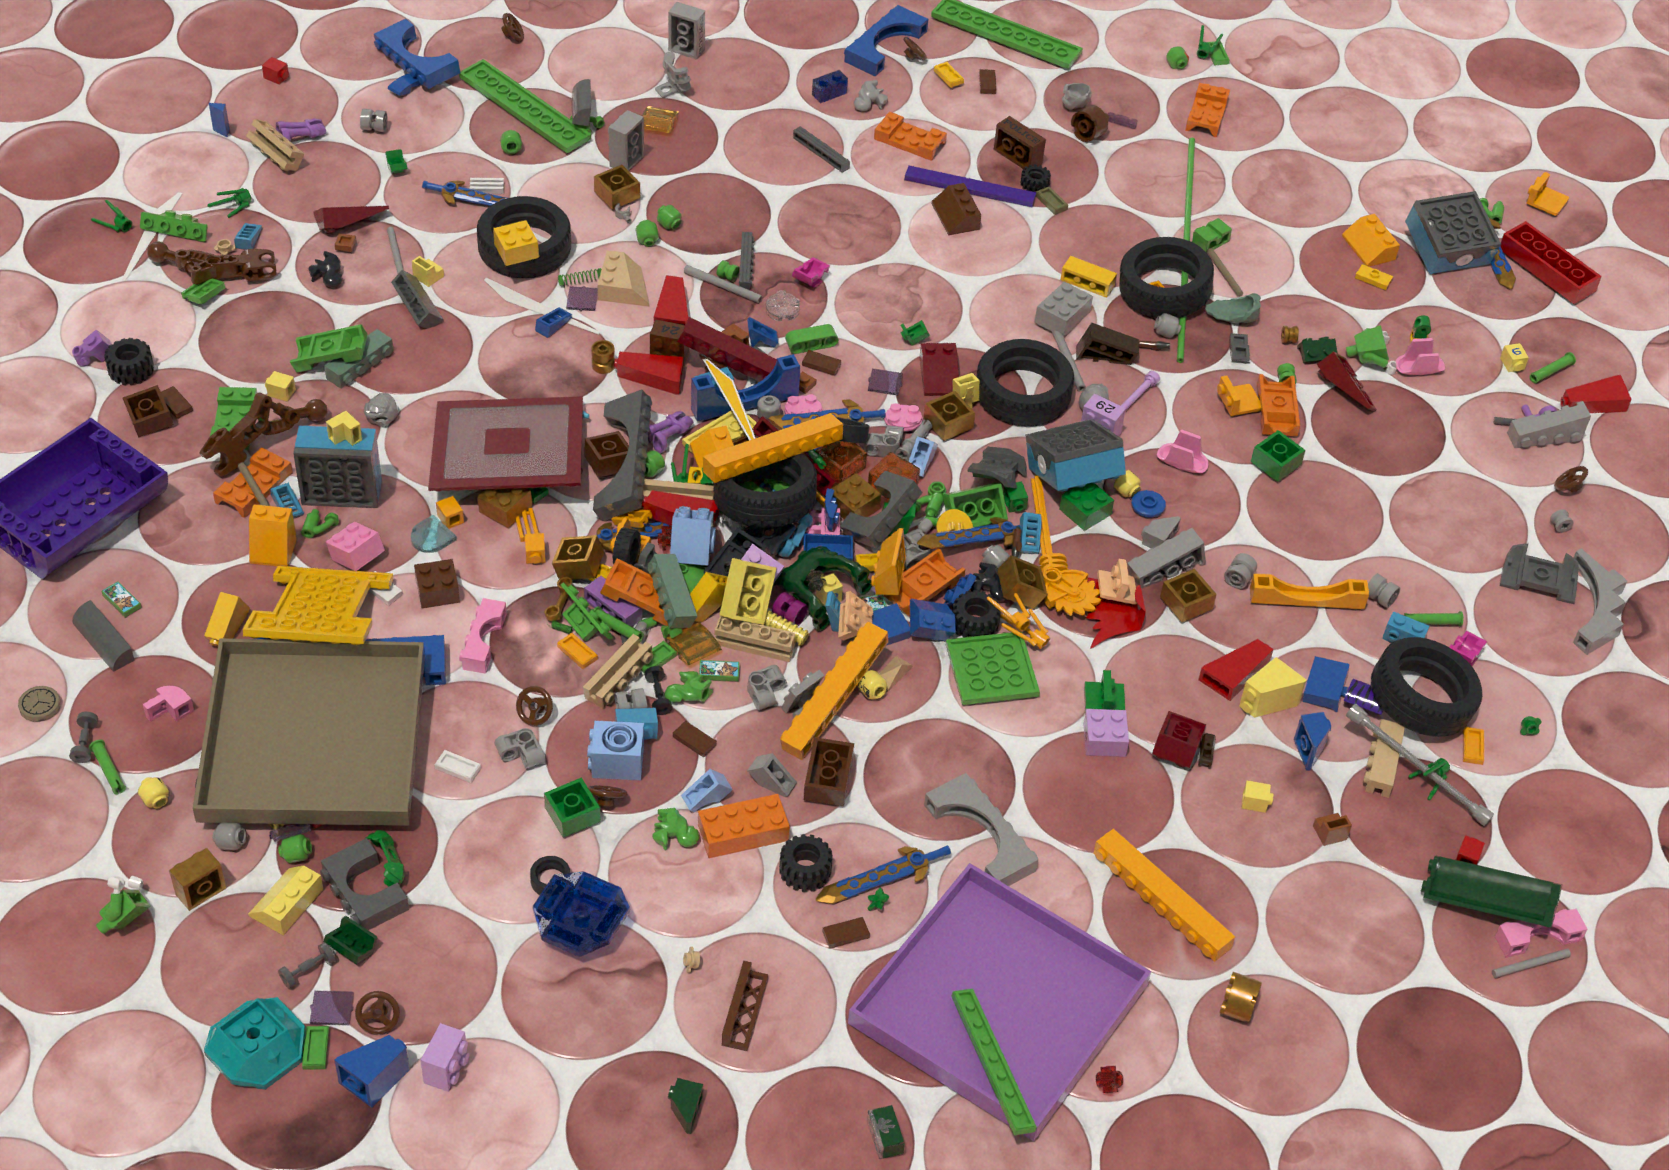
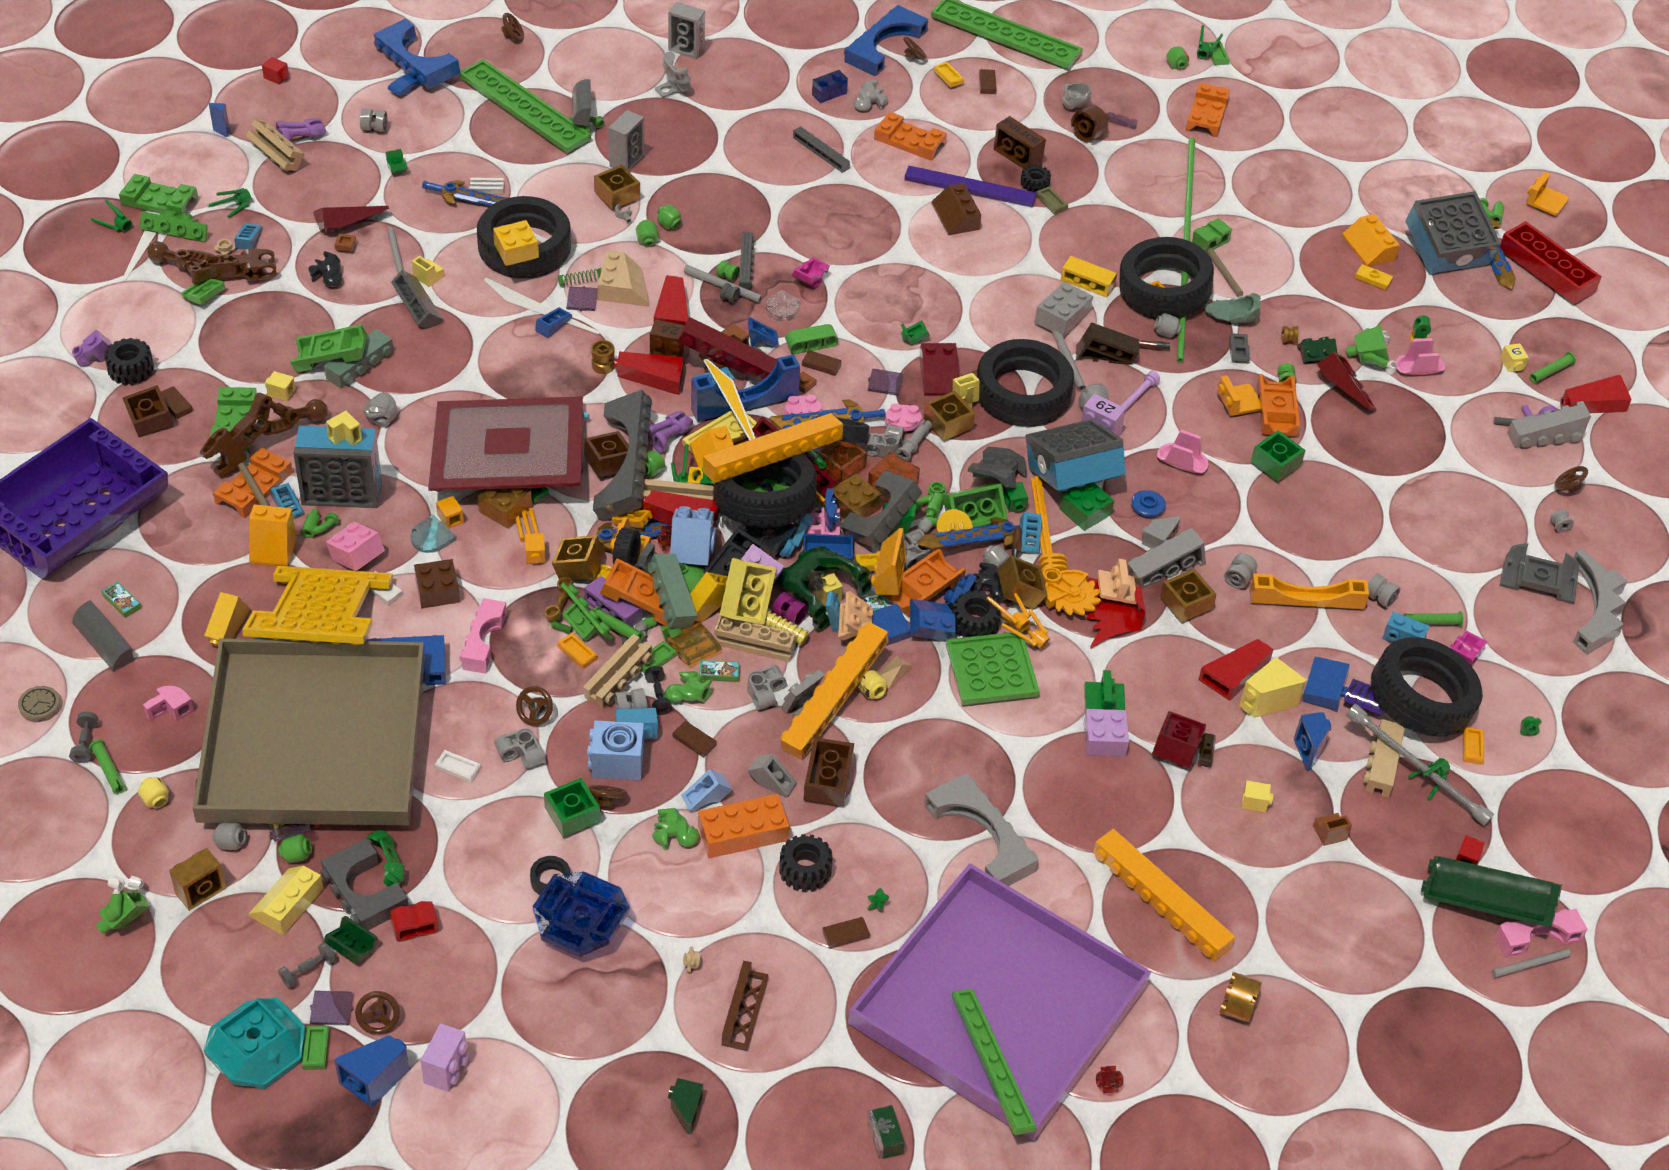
bright green head [500,130,522,154] -> none
clear yellow slope [642,106,679,133] -> none
light grey head [757,395,781,418] -> none
sword [815,845,951,904] -> none
light blue arch [905,436,938,477] -> none
light yellow head [1114,470,1141,498] -> none
none -> bright green piece [119,174,198,215]
none -> red brick [390,901,439,941]
none -> dark grey wheel [720,283,740,304]

